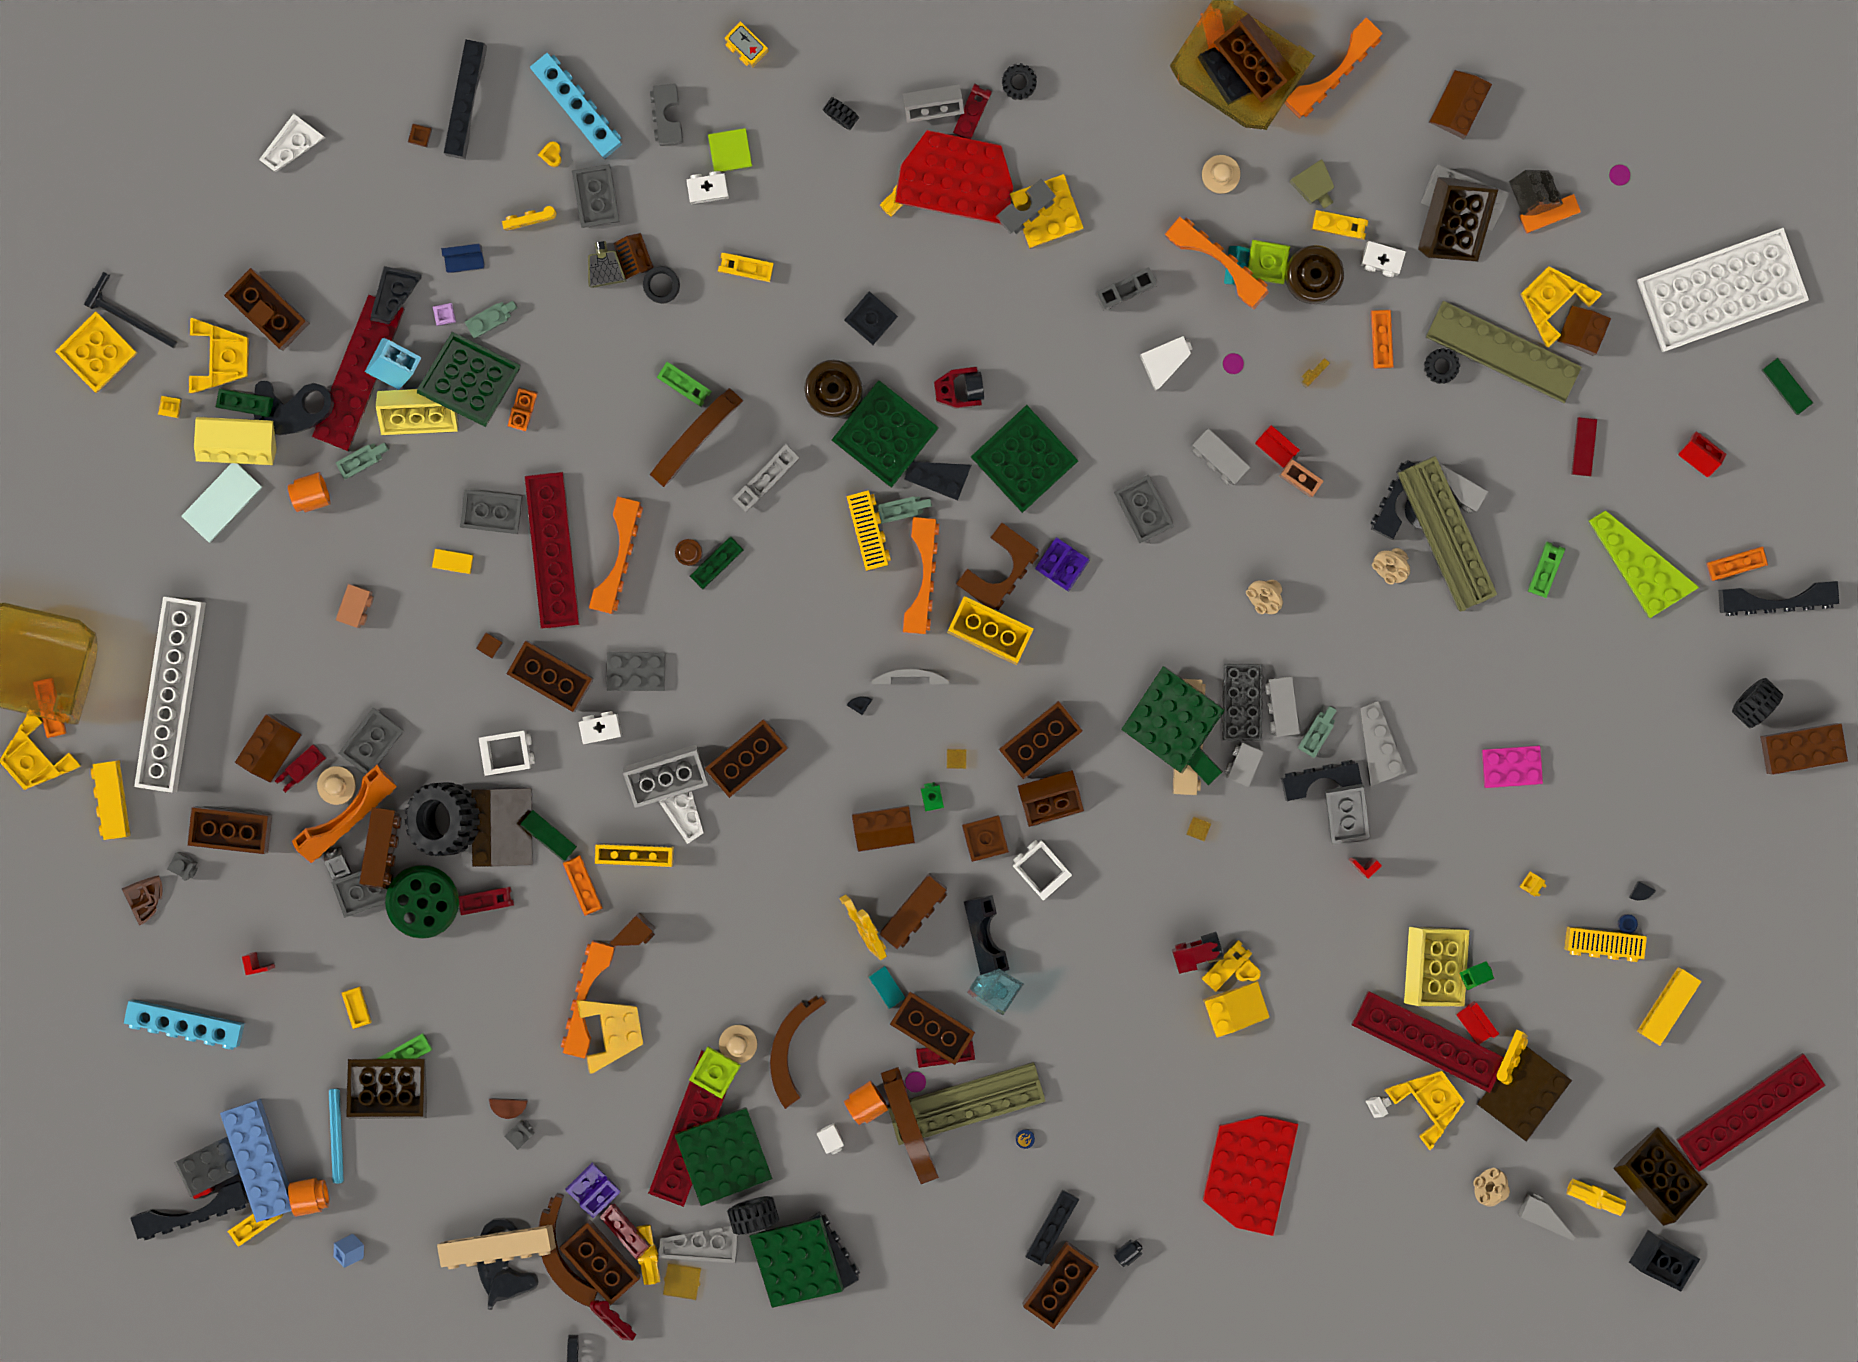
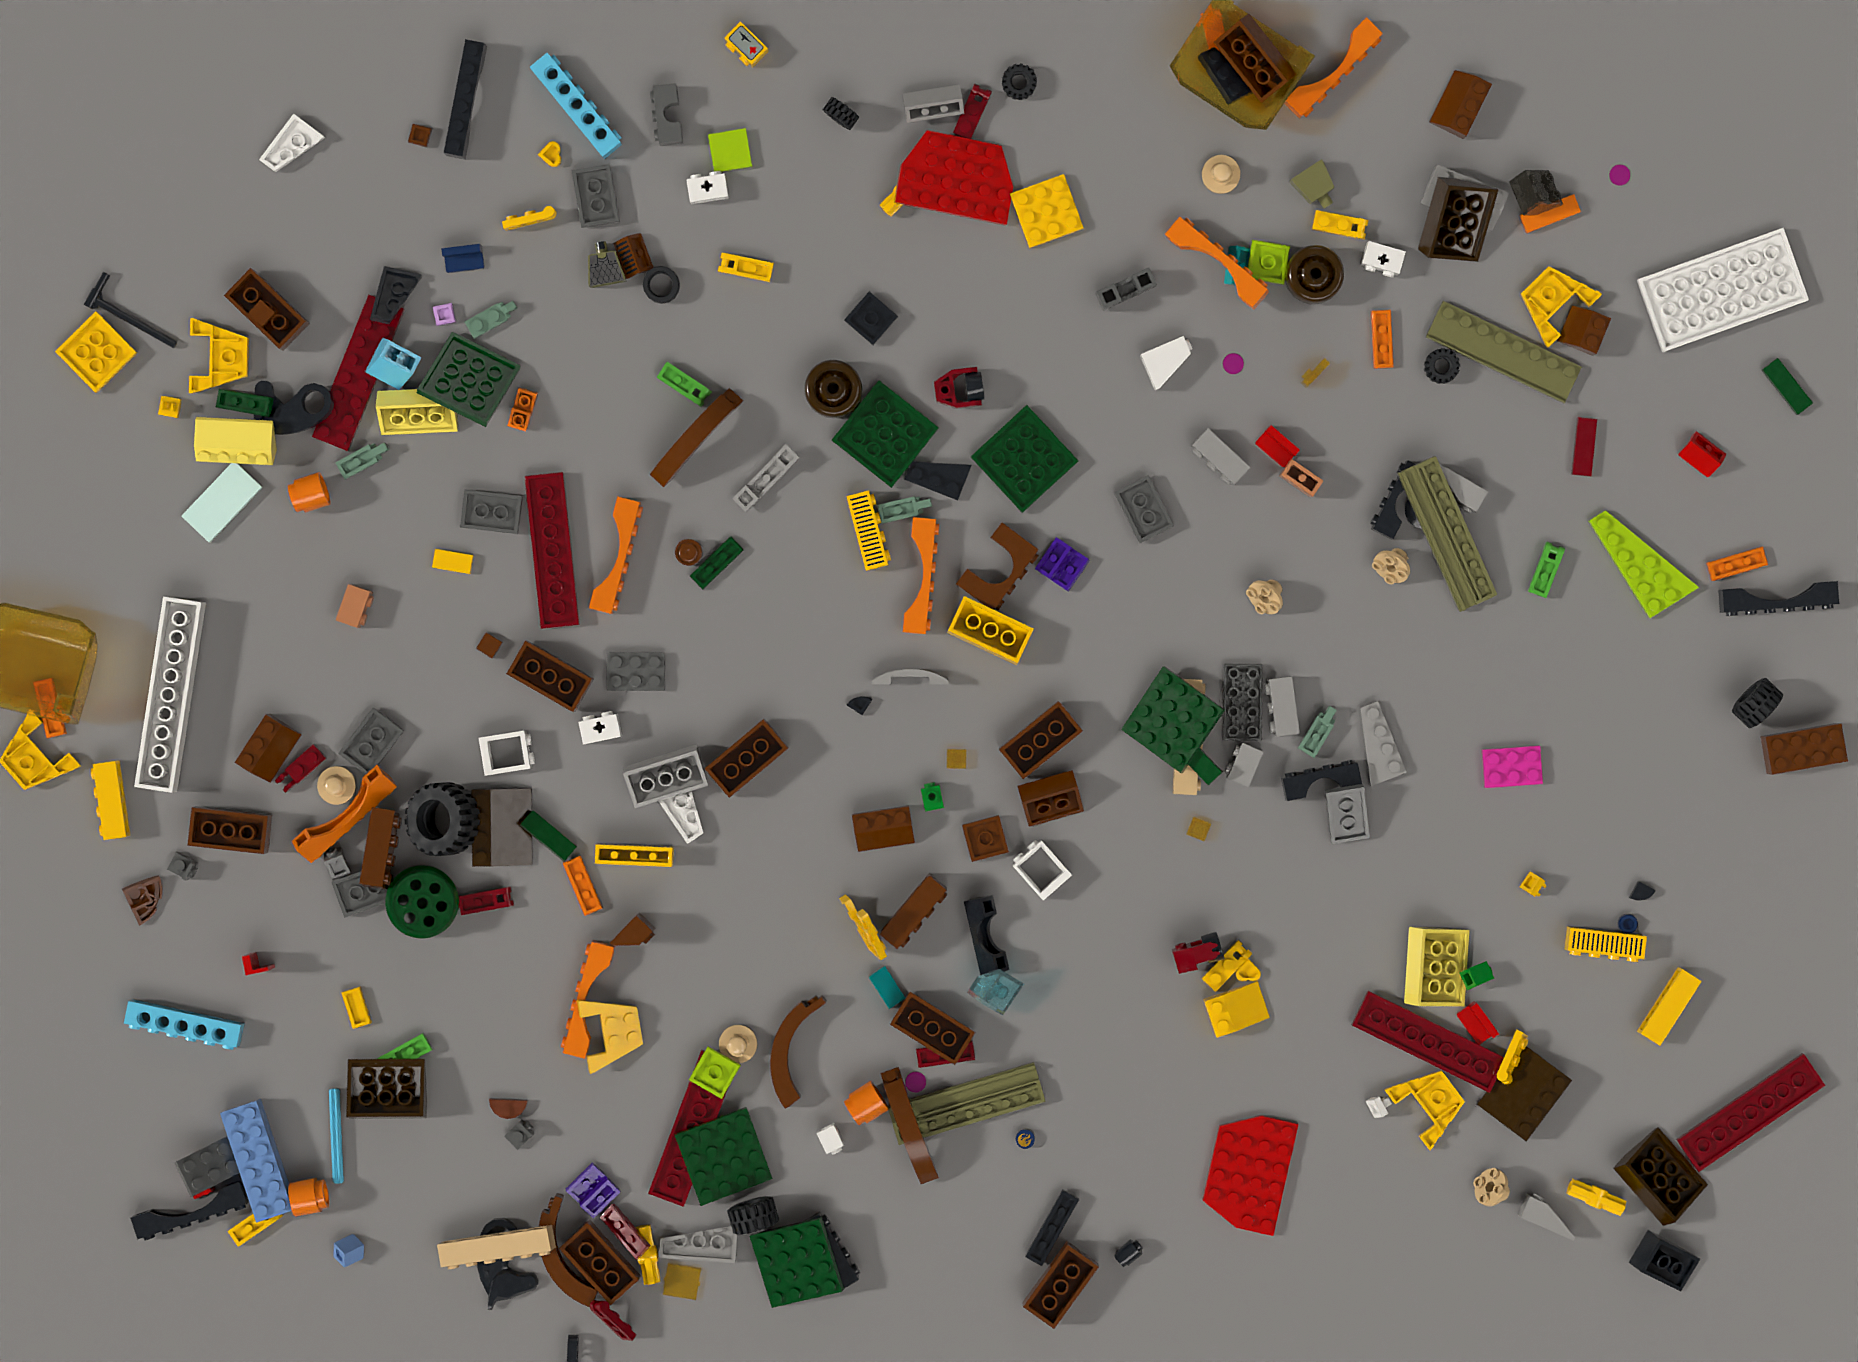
dark grey arch [995,178,1056,234] -> none
red panel [1349,858,1382,879] -> none

